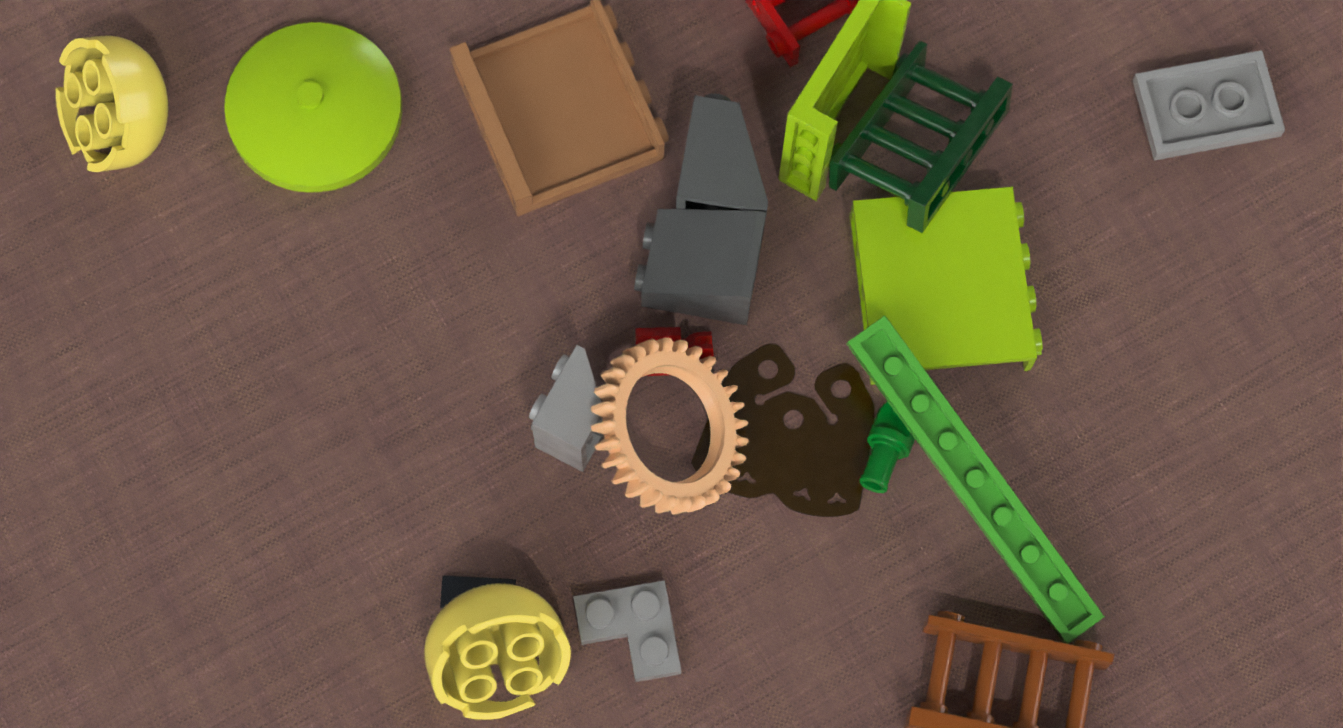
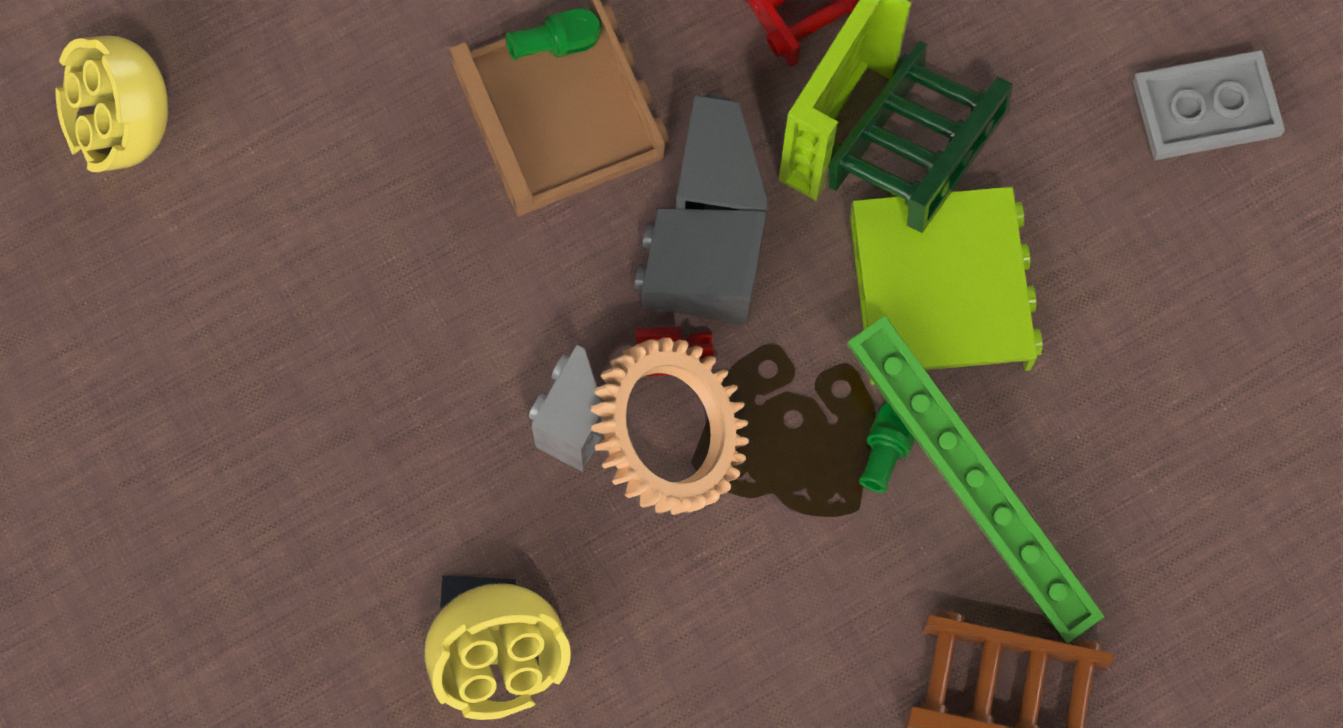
lime dish [224,23,402,192] -> none
light grey plate [573,580,681,682] -> none
none -> green arm [505,8,602,60]

